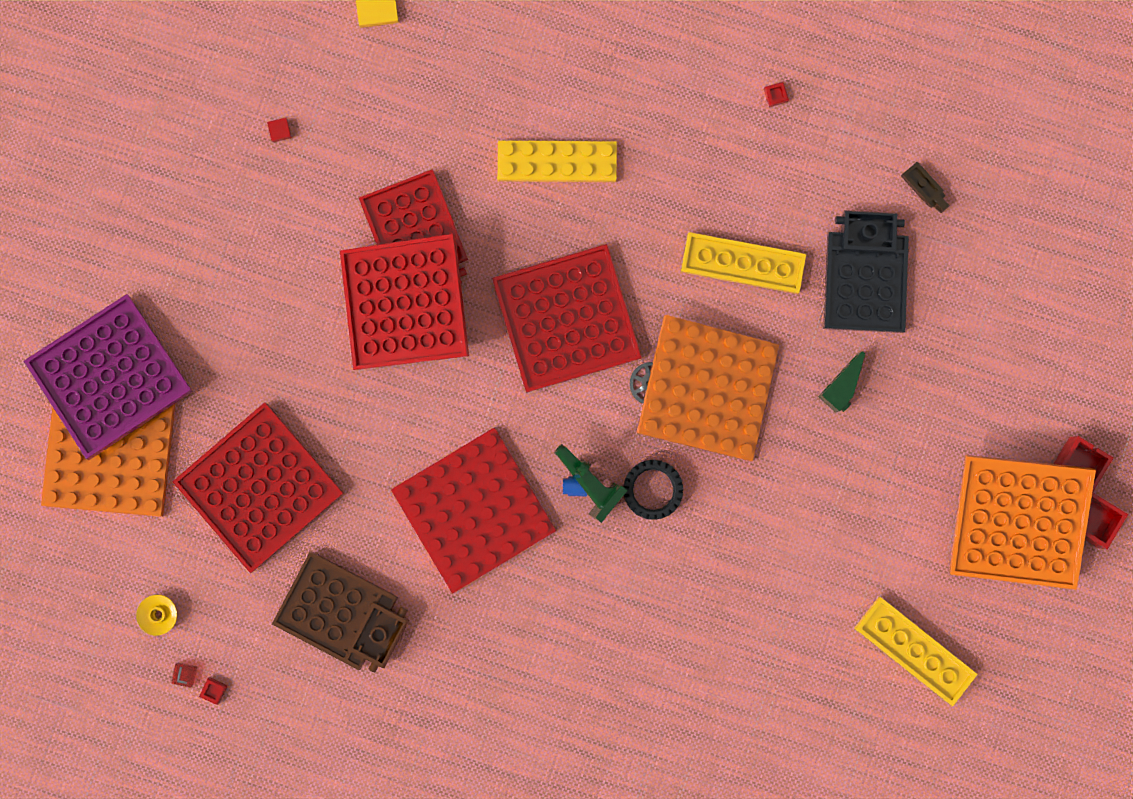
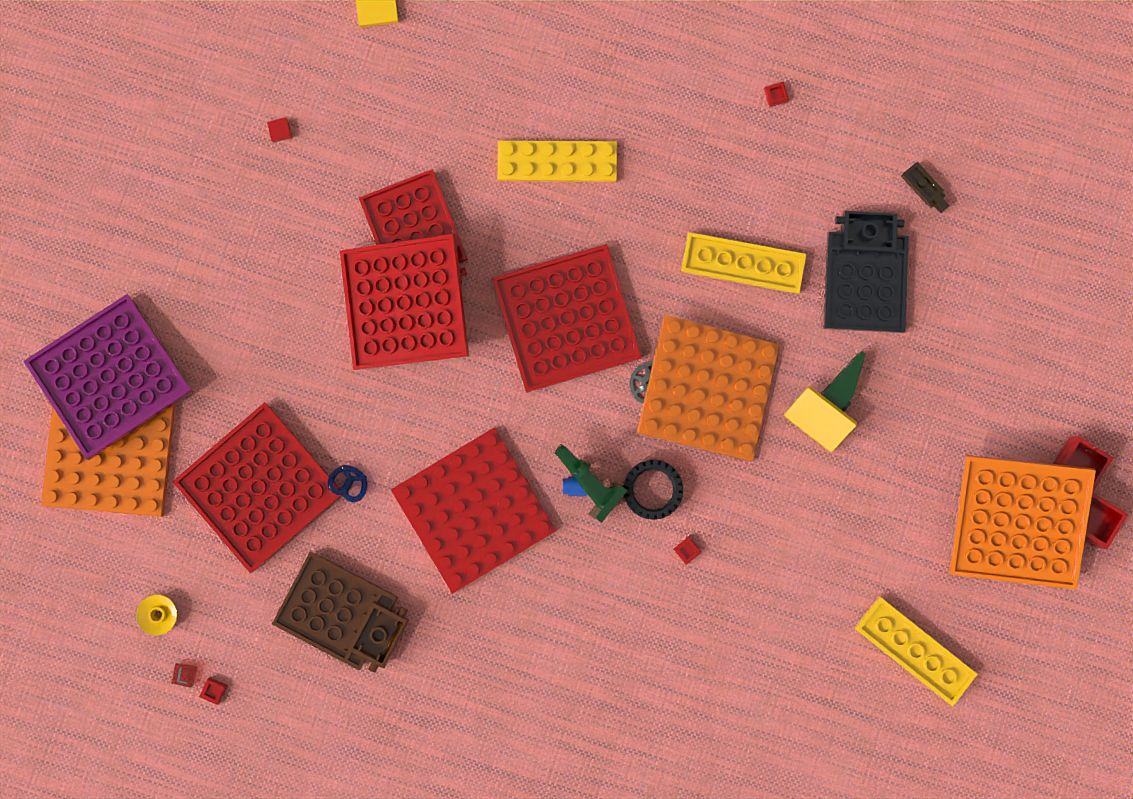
none -> clear blue piece [327,465,368,502]
none -> red tile [673,536,702,565]
none -> yellow tile [784,385,857,452]

